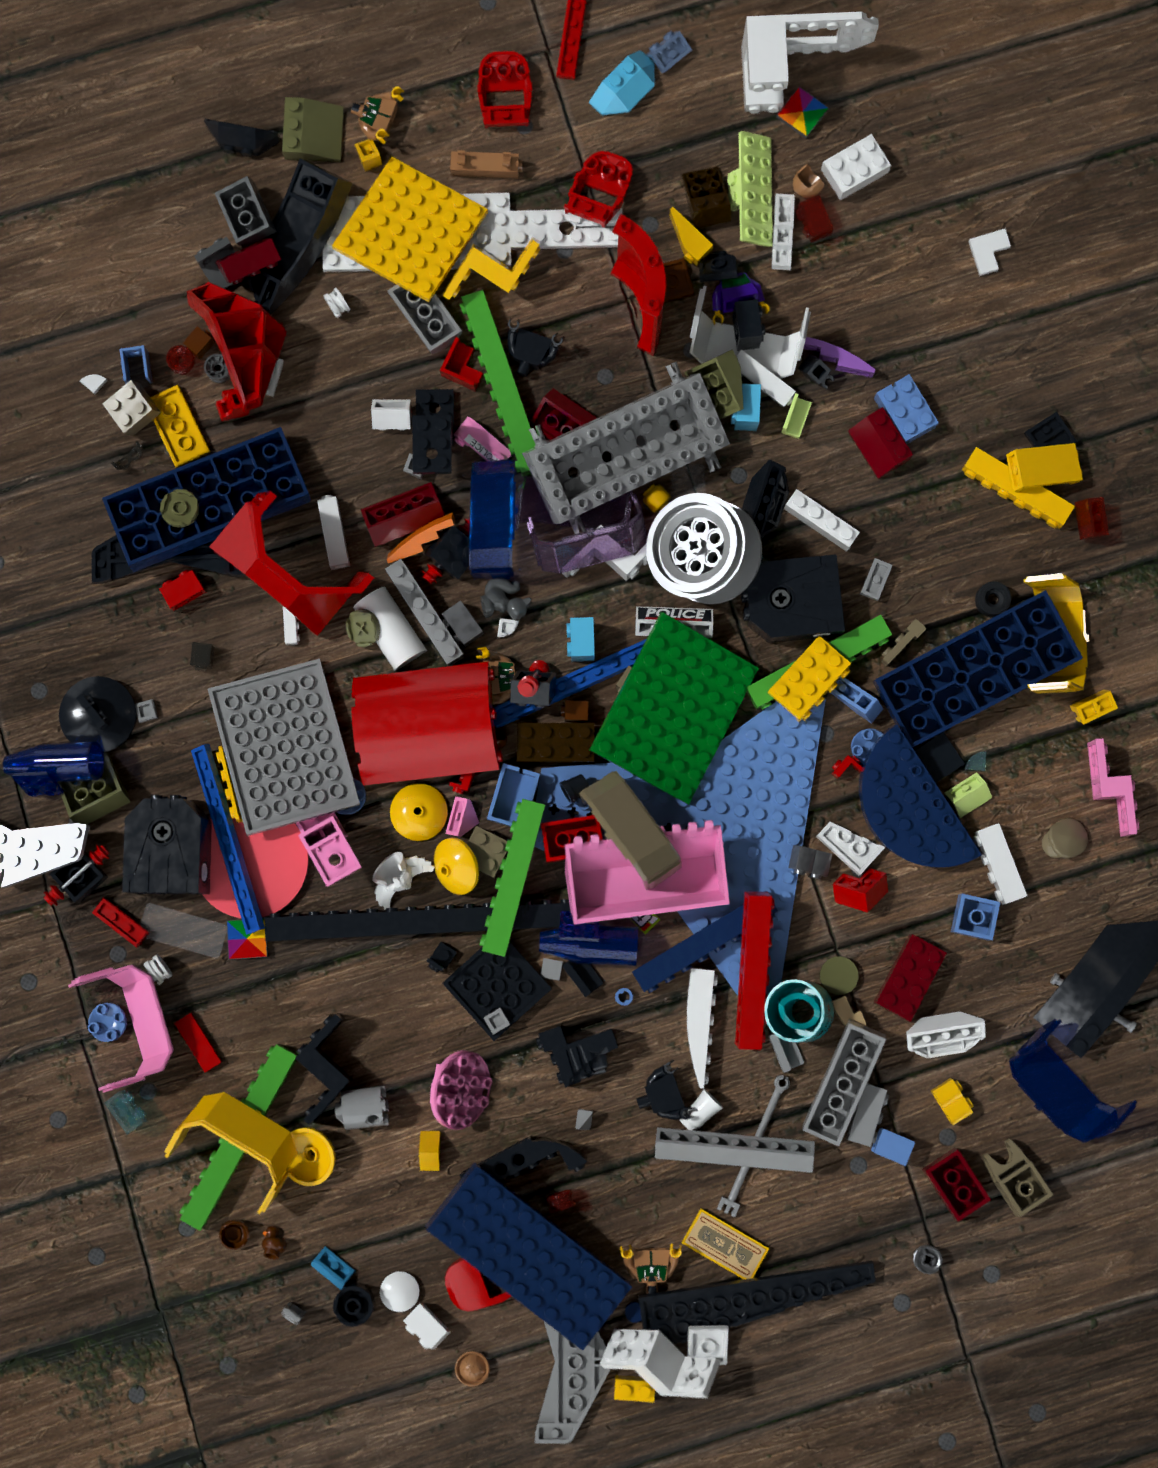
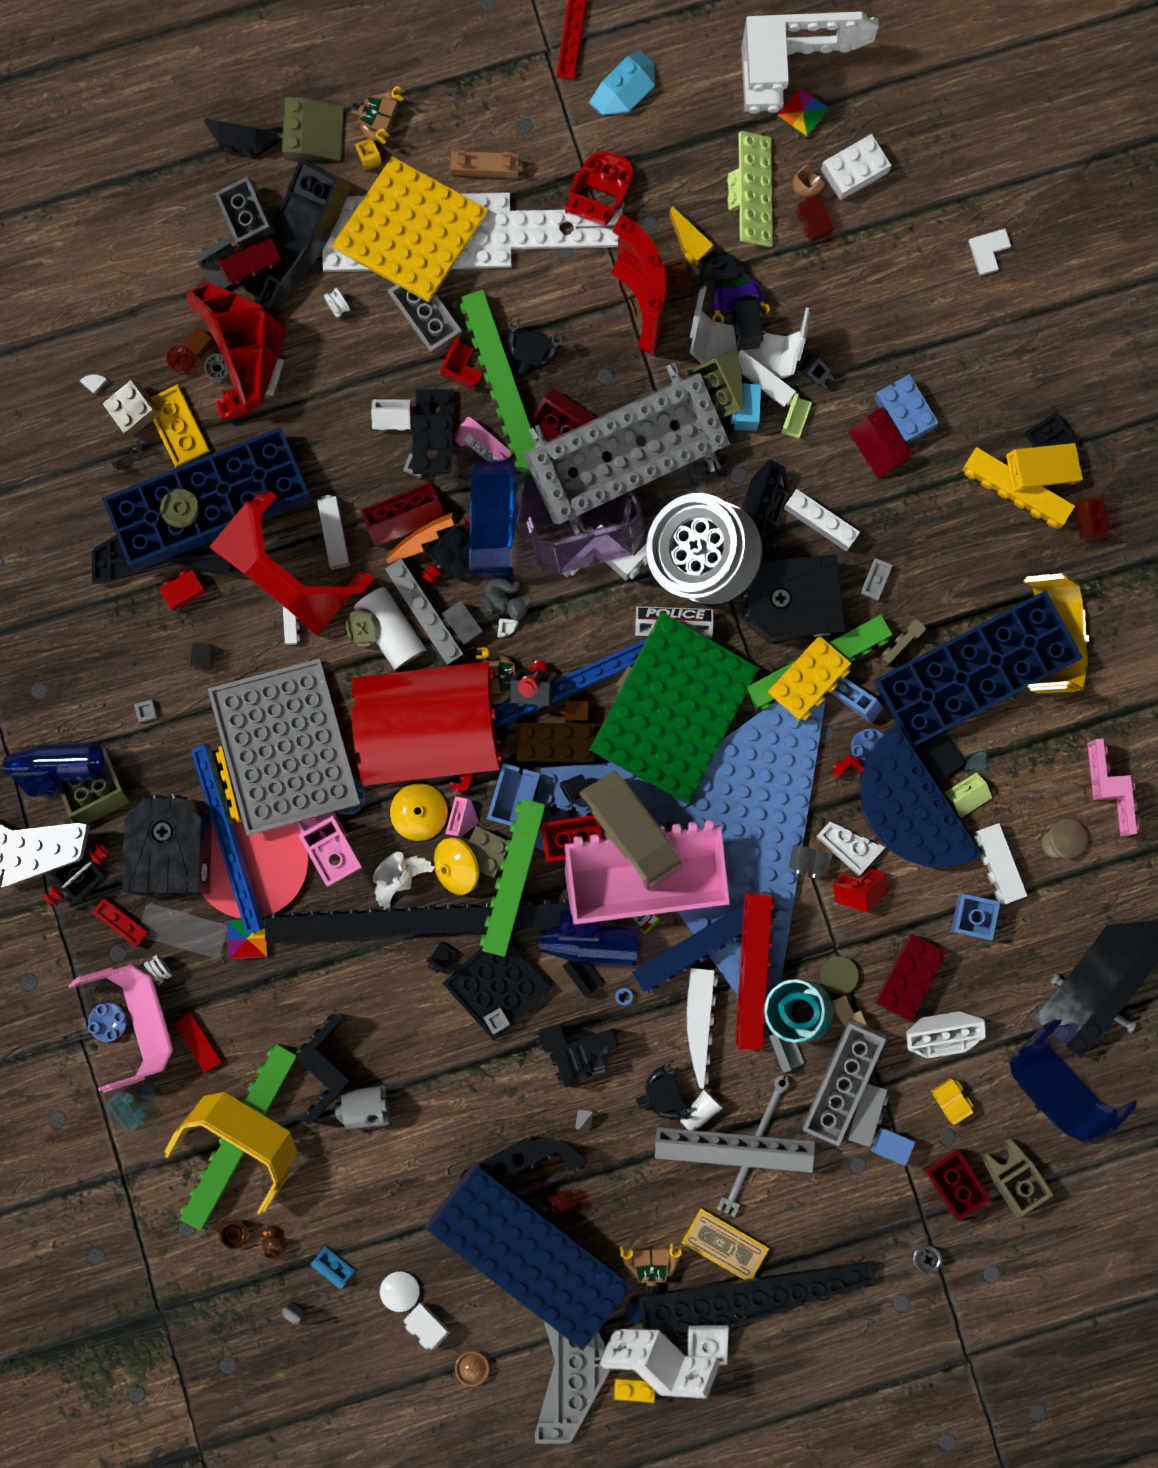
black bracket [59,676,137,753] -> none
medium blue piece [119,345,153,384] -> none
yellow dish [288,1127,336,1186] -> none
black brick [333,1283,375,1327] -> none
yellow slope [419,1131,440,1171] -> none
bright pink bracket [430,1050,492,1130] -> none
yellow bracket [443,237,540,300] -> none
red slope [445,1258,512,1311] -> none
red slope [477,51,532,129] -> none
light grey tile [541,958,563,981] -> none
medium azure brick [566,617,595,662] -> none
yellow head [643,484,671,513] -> none
sand blue bracket [646,31,692,73] -> none
dark brown slope [681,166,731,228] -> none
white slope [772,194,795,270] -> none
medium lavender slope [803,337,875,378] -> none
black tyre [975,581,1011,617] -> none
yellow hinge [1070,690,1118,725] -> none

